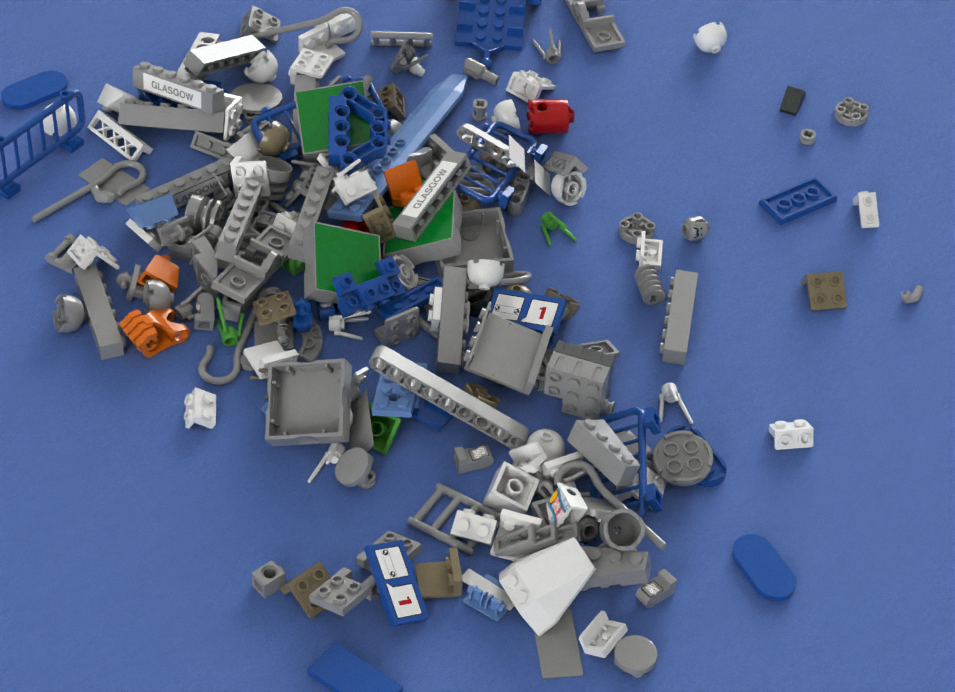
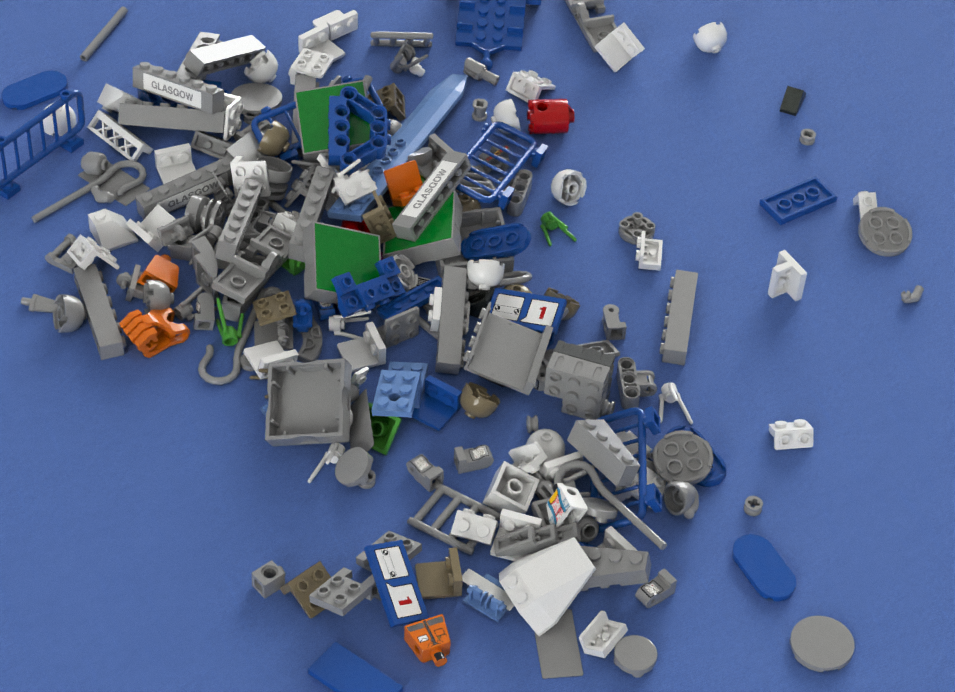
medium blue slope [126,194,179,230] -> none
white bracket [184,387,216,429] -> none
light grey bracket [239,5,281,43] -> none
light grey piece [244,7,363,48] -> none
light grey beam [369,345,529,449] -> none
light grey beam [457,123,516,168] -> none
white sticker [509,135,550,196] -> none
light grey plant [532,28,562,64] -> none
light grey fence [542,151,588,176] -> none
light grey cylinder [599,508,645,551] -> none
light grey piece [634,264,666,305] -> none
light grey head [681,216,709,241] -> none
dark tan bracket [801,271,847,311] -> none
light grey tile [834,97,869,127] -> none
none -> light grey bar [21,294,58,313]
none -> light grey piece [80,6,128,61]
none -> light grey head [81,151,109,176]
none -> white slope [88,209,138,251]
none -> white bracket [154,143,196,184]
none -> white bracket [337,321,386,372]
none -> orange torso [404,614,451,667]
none -> light grey leg [406,454,444,492]
none -> blue tile [461,223,531,261]
none -> light grey bush [526,415,538,433]
none -> white bracket [595,23,645,72]
none -> light grey leg [602,304,627,340]
none -> light grey piece [616,357,657,410]
none -> light grey piece [664,481,699,519]
none -> light grey bush [744,496,763,516]
none -> white bracket [768,250,807,301]
none -> light grey tile [790,616,855,672]
none -> light grey tile [858,207,912,257]

